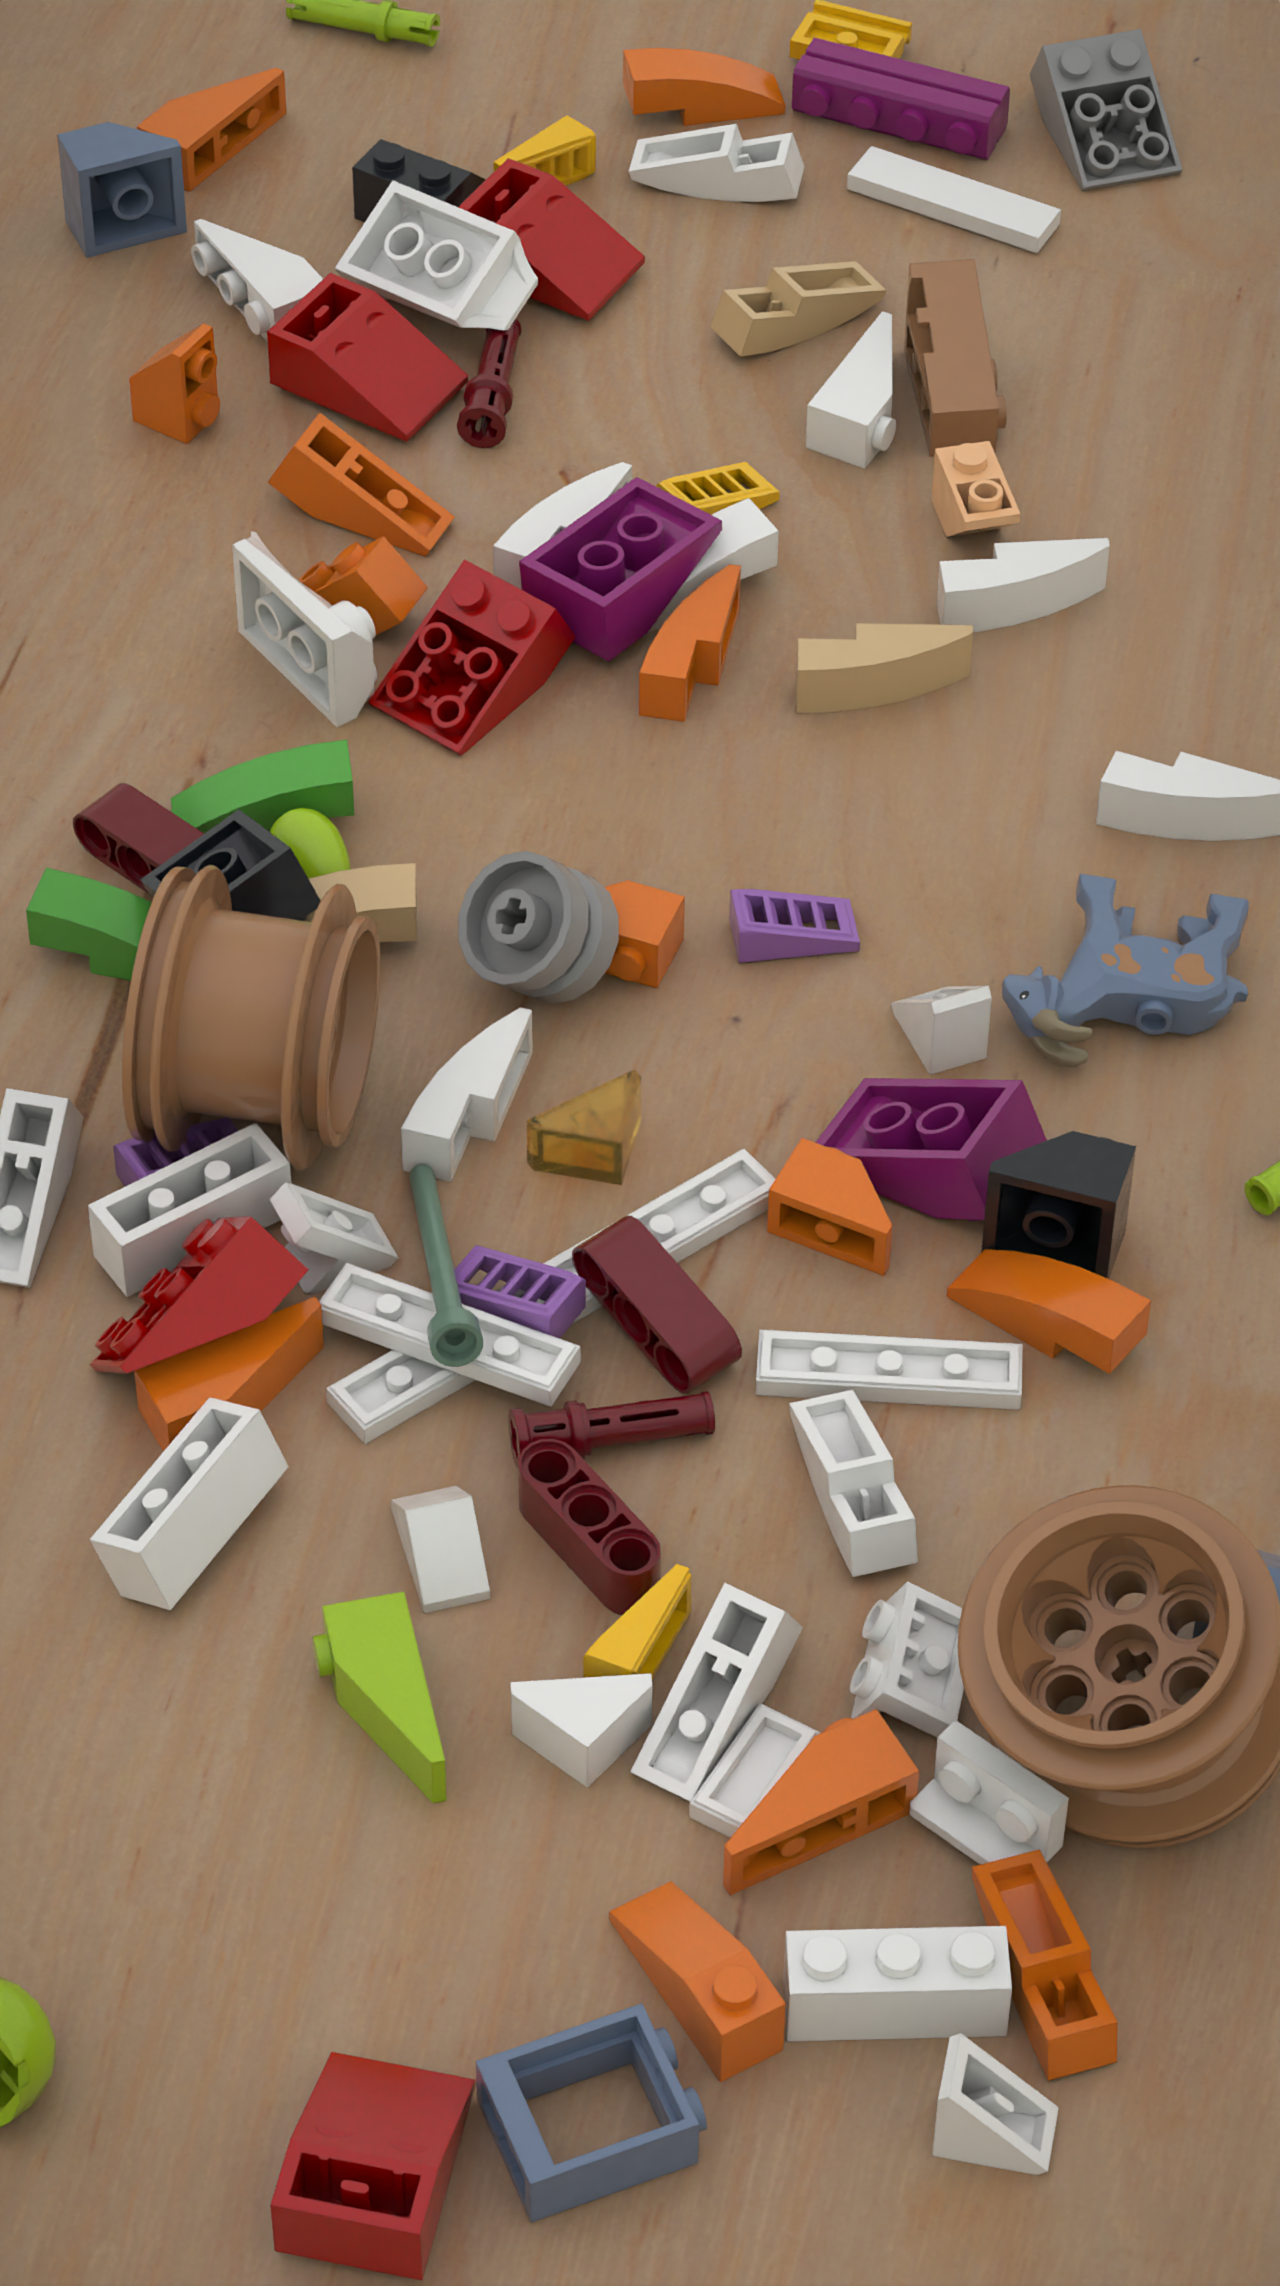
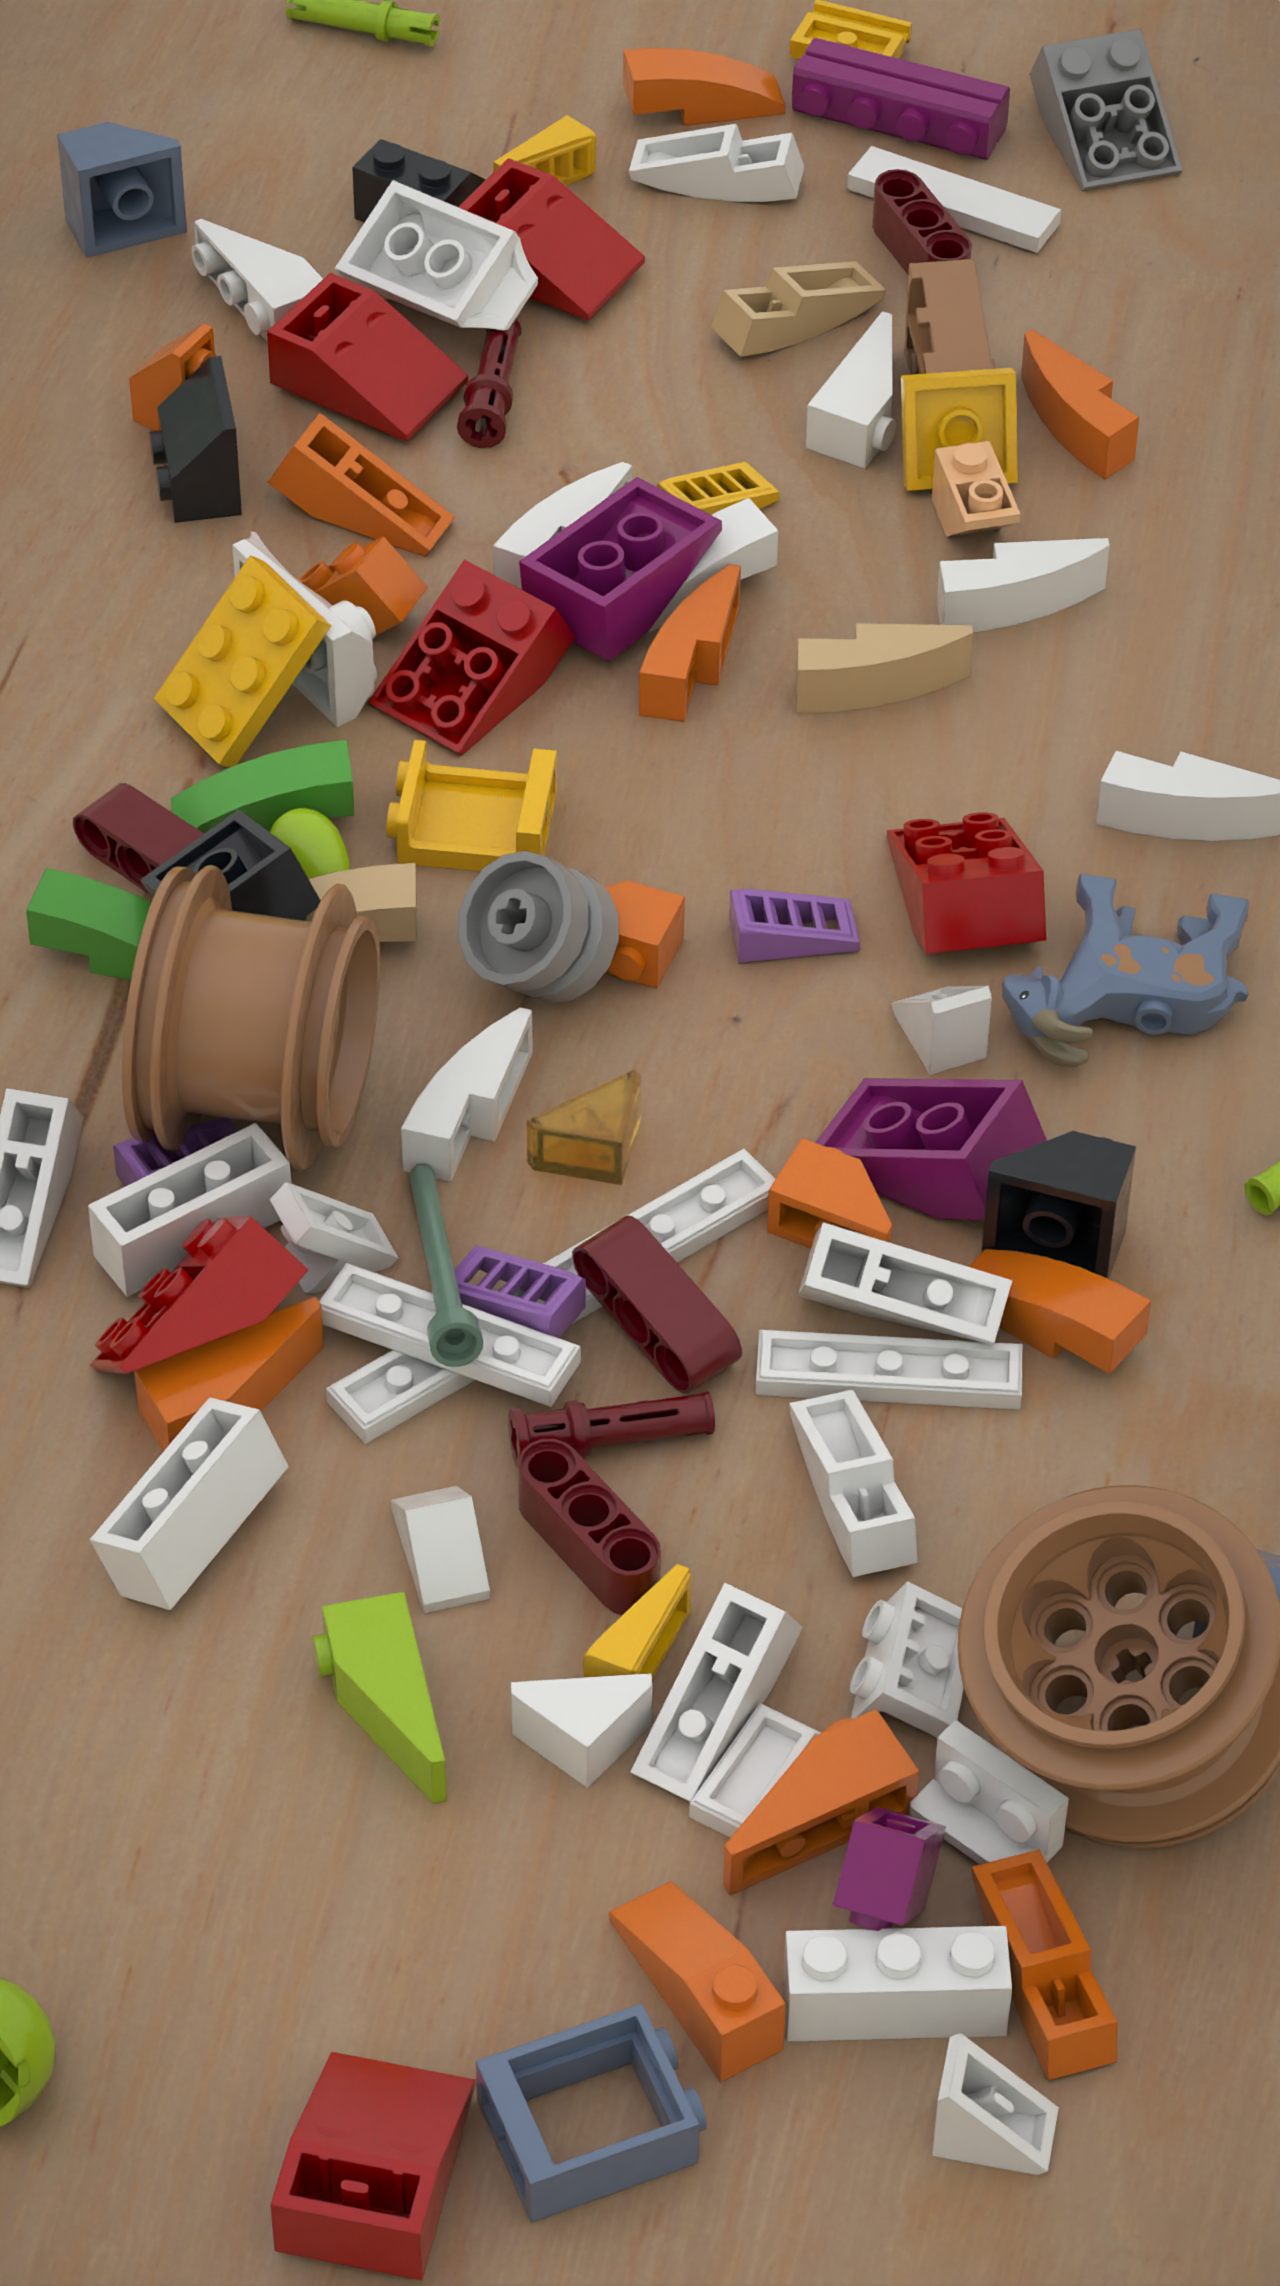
orange slope [137,68,287,192] -> none
none -> black slope [149,356,242,523]
none -> yellow plate [153,555,332,768]
none -> yellow panel [386,740,557,872]
none -> white slope [797,1222,1012,1345]
none -> magenta brick [833,1807,946,1931]
none -> dark red beam [872,169,972,275]
none -> red slope [887,812,1046,954]
none -> yellow plate [901,367,1018,491]
none -> orange slope [1021,329,1139,480]

